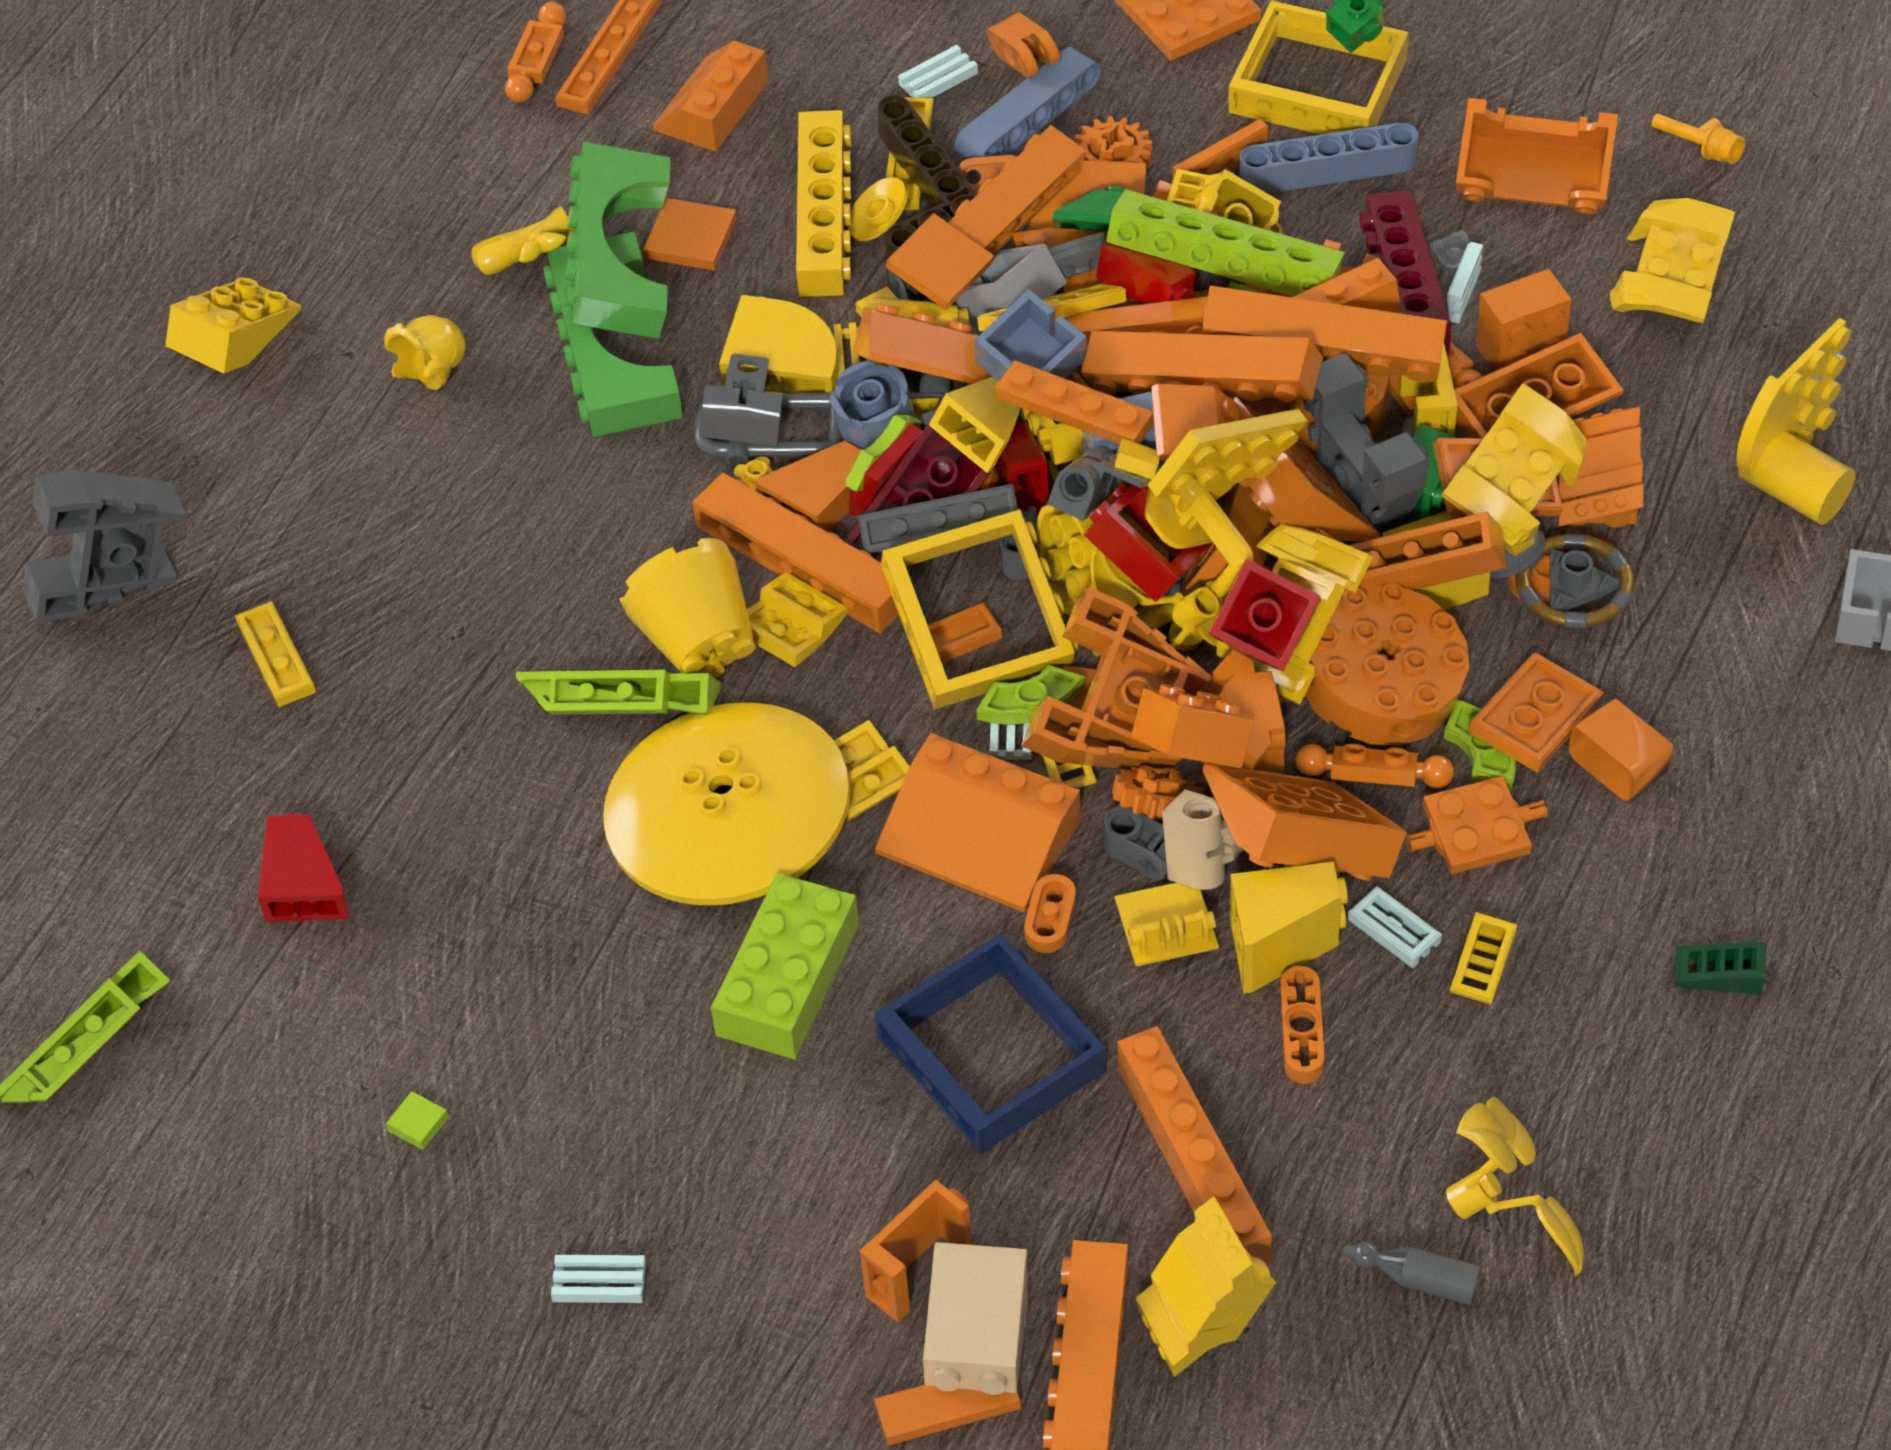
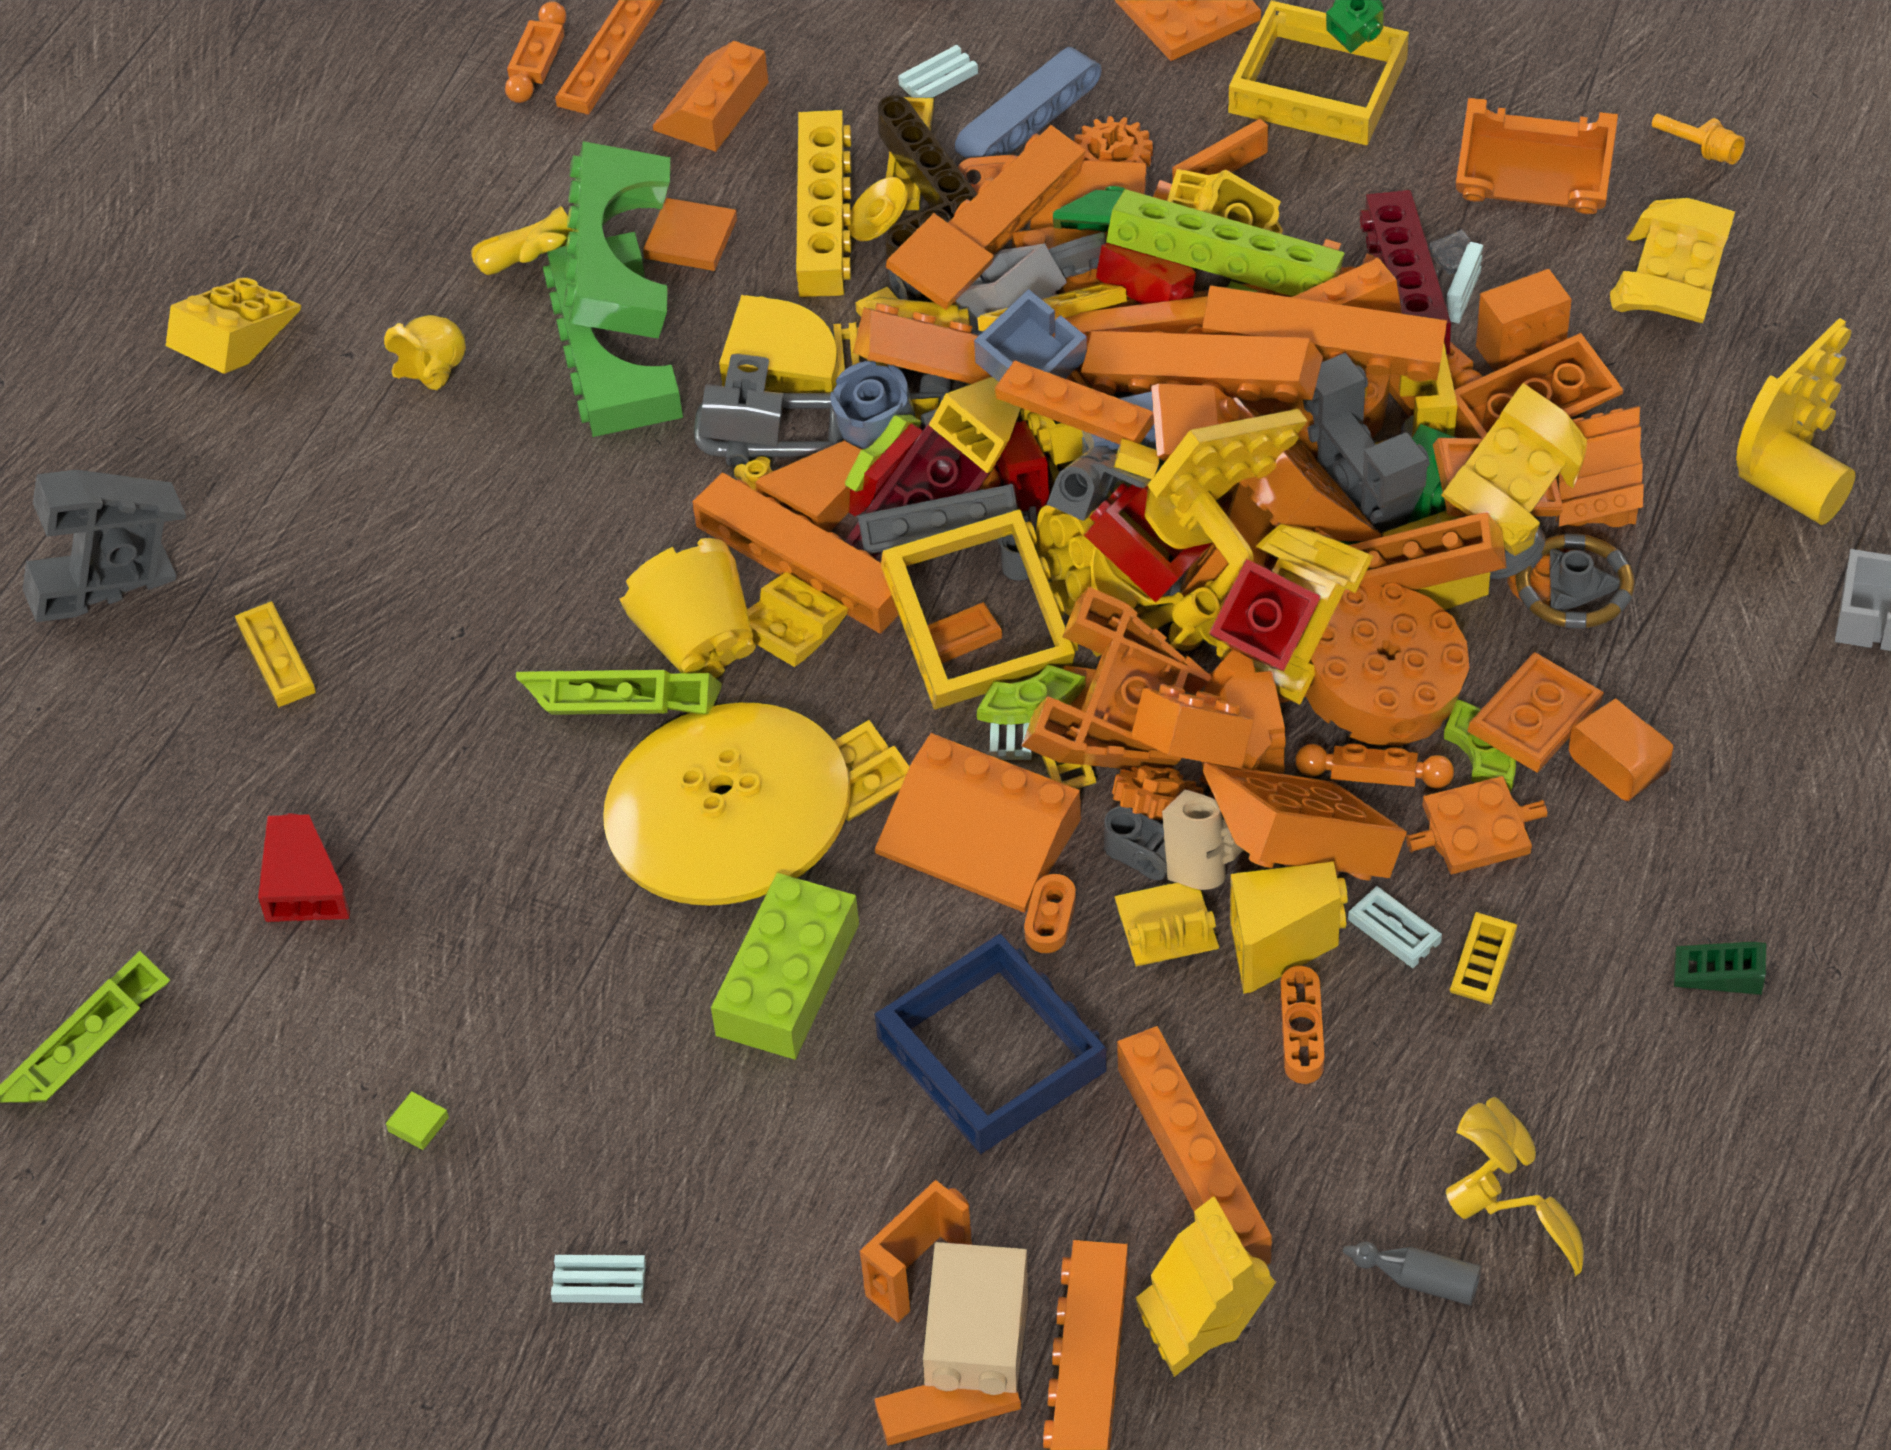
orange piece [986,12,1061,78] -> none
sand blue beam [1239,123,1418,194] -> none

